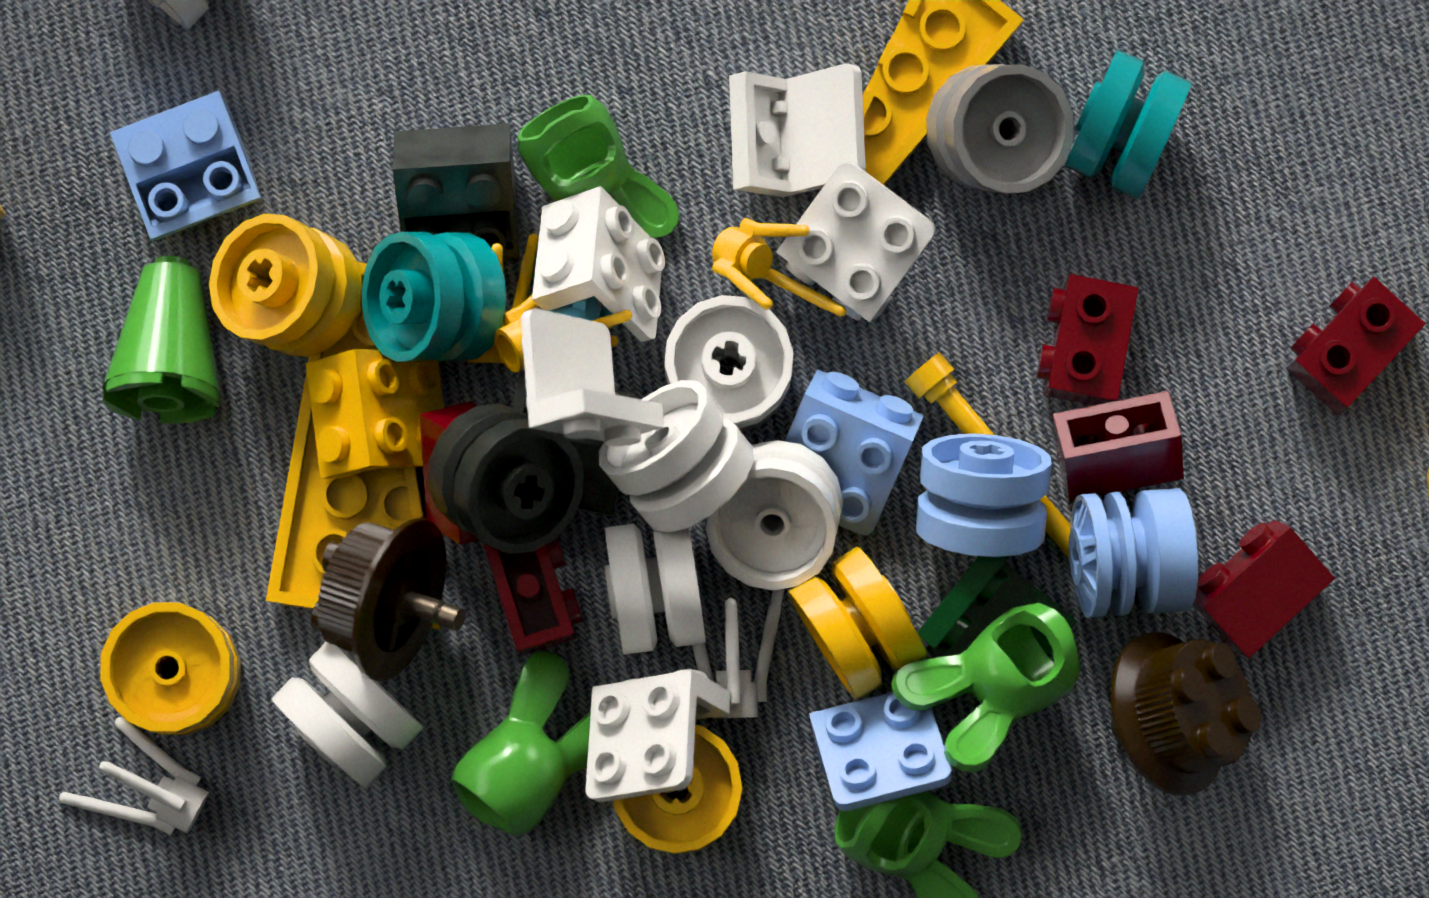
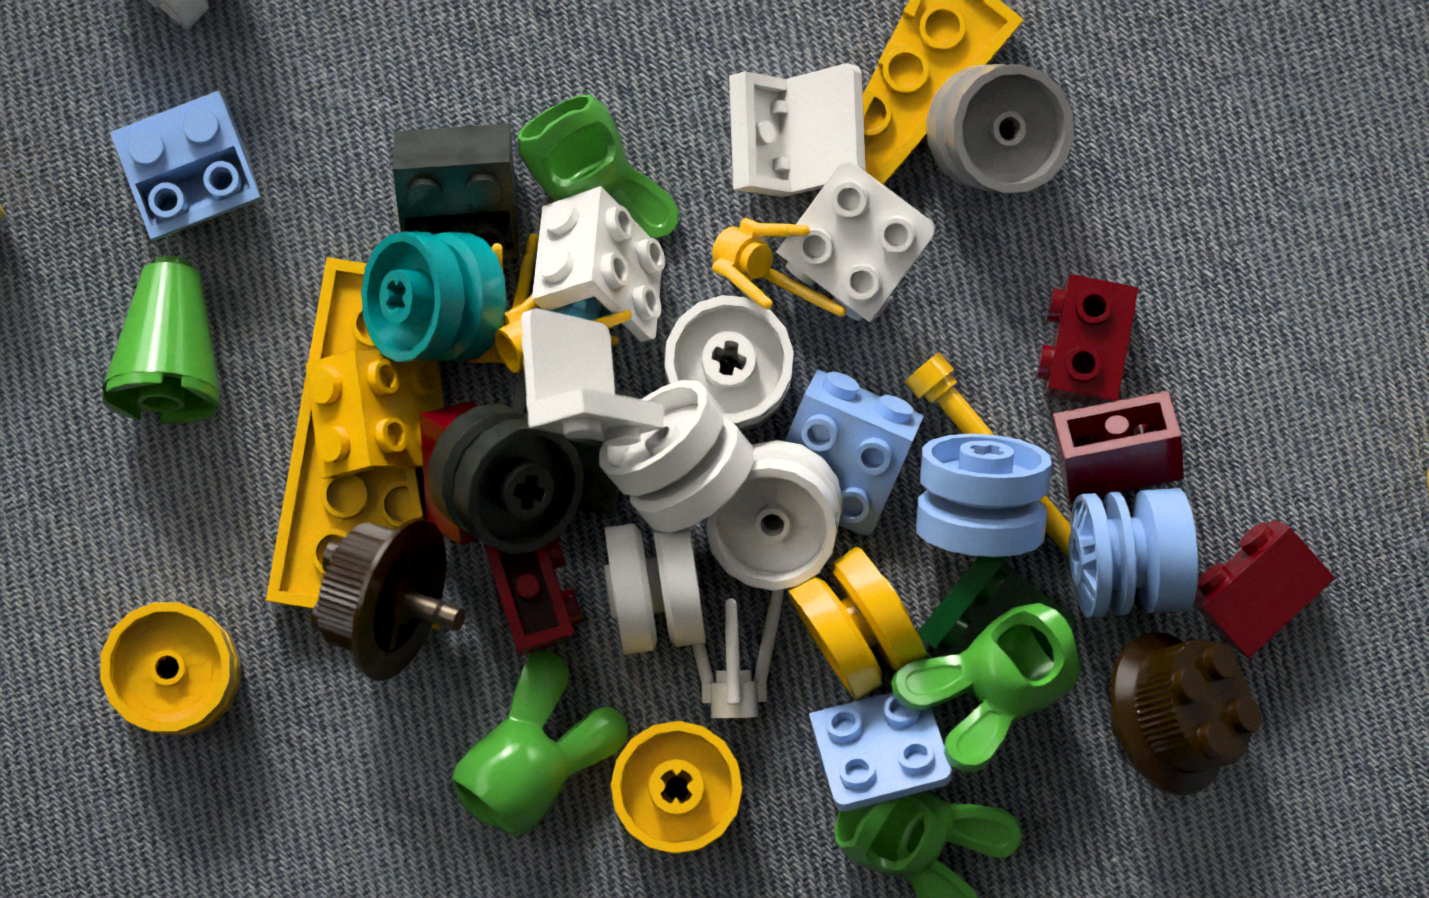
white plant [59,717,209,835] -> none
yellow wheel [209,214,362,357] -> none
white wheel [271,642,424,788] -> none
white bracket [586,669,731,802] -> none
teal wheel [1064,49,1192,200] -> none
dark red brick [1286,276,1426,416] -> none

